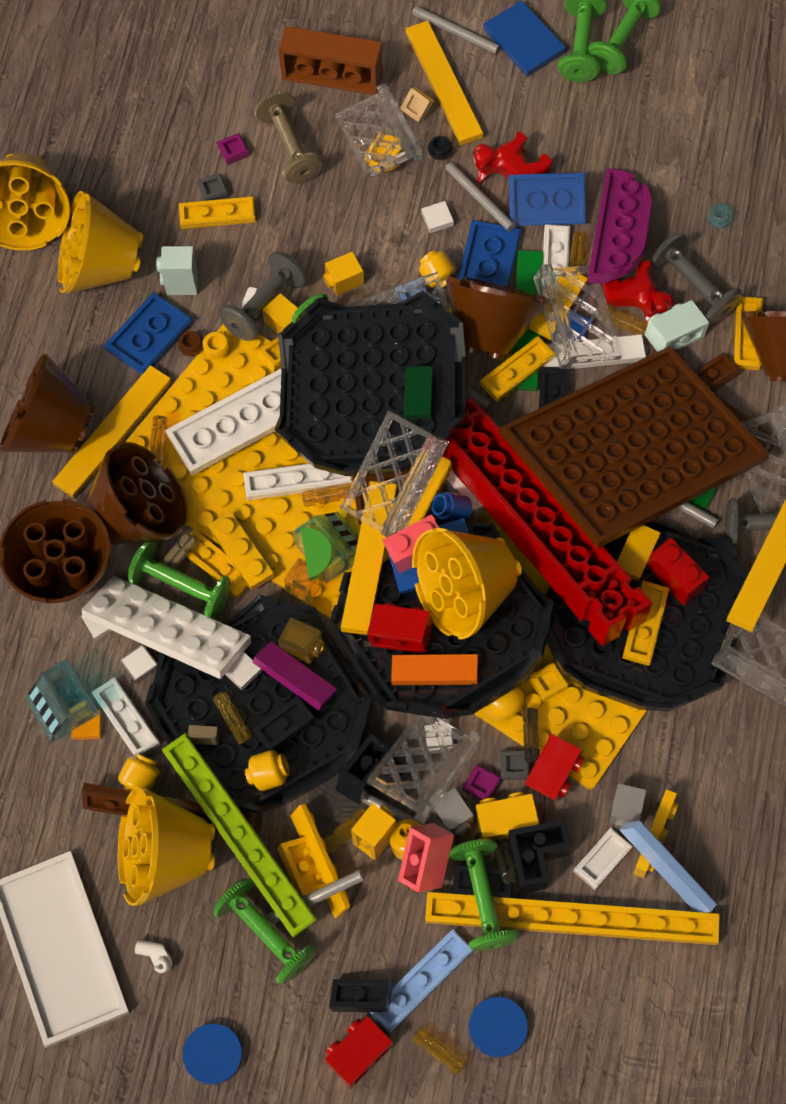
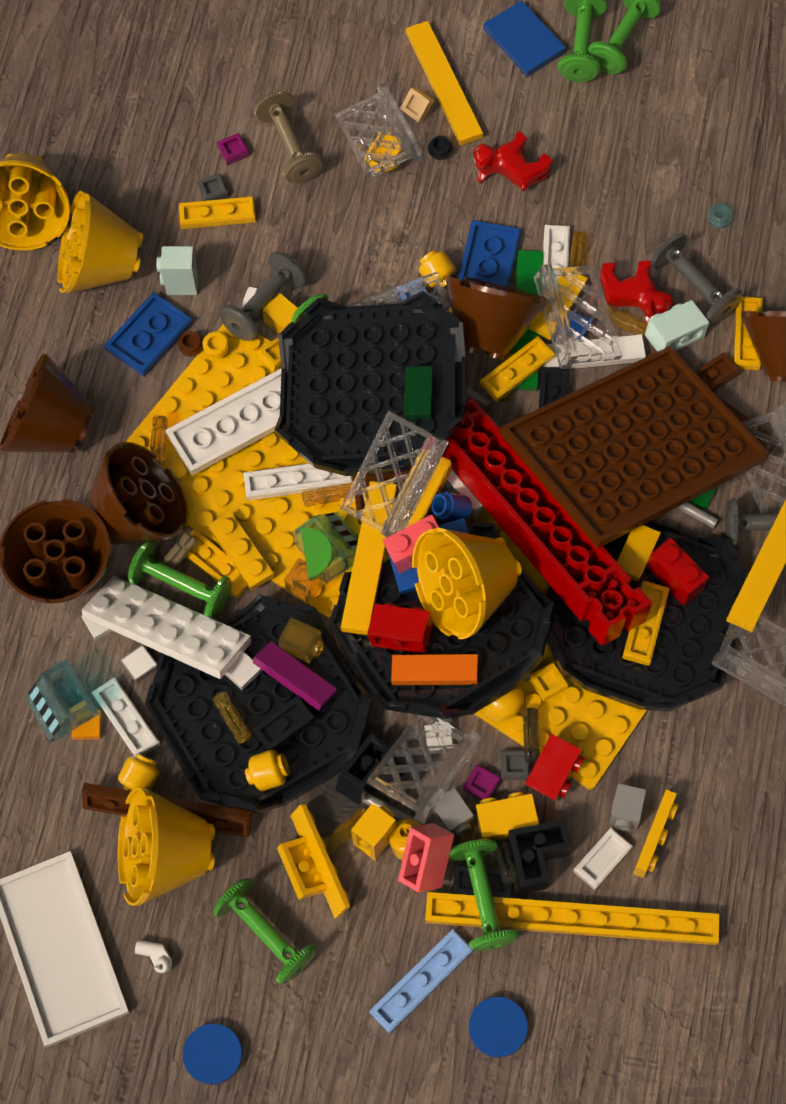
yellow tile [52,365,172,499] -> none
lime tile [162,733,317,938] -> none
dark tan tile [188,725,220,745] -> none
light grey bar [264,870,365,925] -> none
dark orange brick [279,26,383,96] -> none
yellow brick [323,252,364,296] -> none
red brick [324,1016,393,1089] -> none
black plate [329,979,393,1013] -> none
light grey bar [412,6,500,54] -> none
clear yellow axle [413,1027,465,1075] -> none
white tile [421,201,454,233] -> none
light grey bar [445,162,515,232] -> none
blue tile [509,173,586,226] -> none
magenta plate [588,168,652,284] -> none
light blue tile [620,821,717,913] -> none

